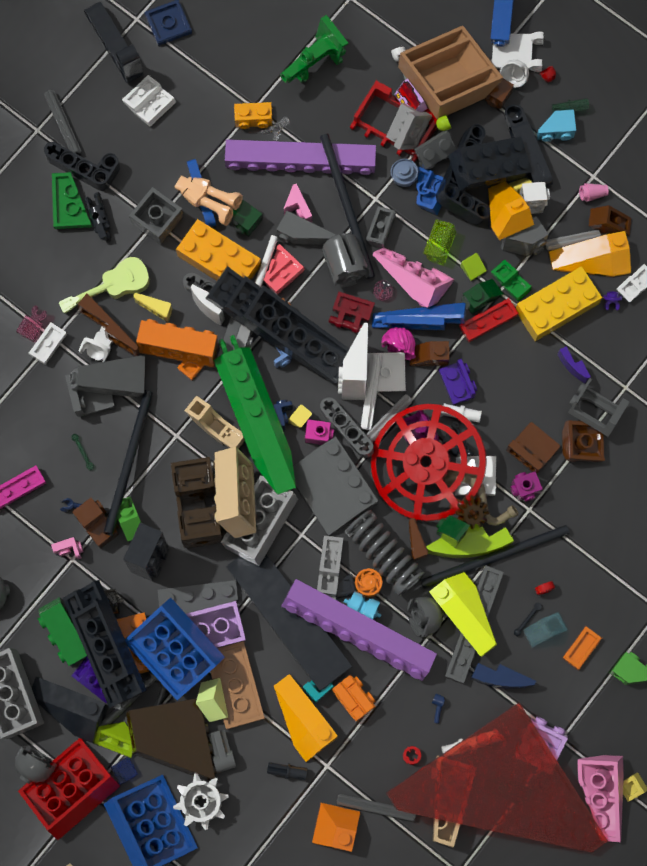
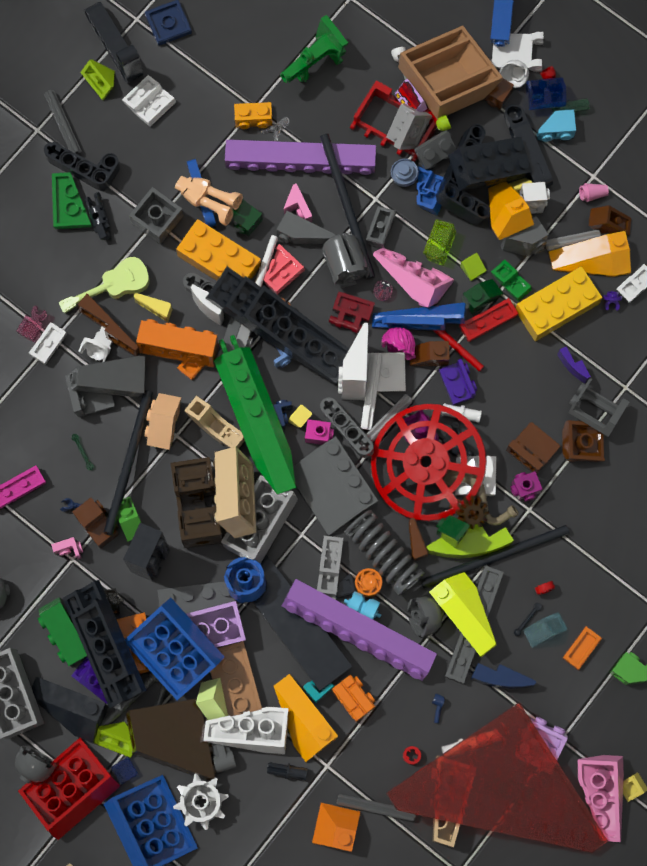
none -> lime slope [80,59,115,100]
none -> light nougat brick [145,393,181,450]
none -> white wedge [203,707,288,754]
none -> blue brick [224,557,266,603]
none -> red bar [433,330,484,372]
none -> clear blue window [526,77,566,110]

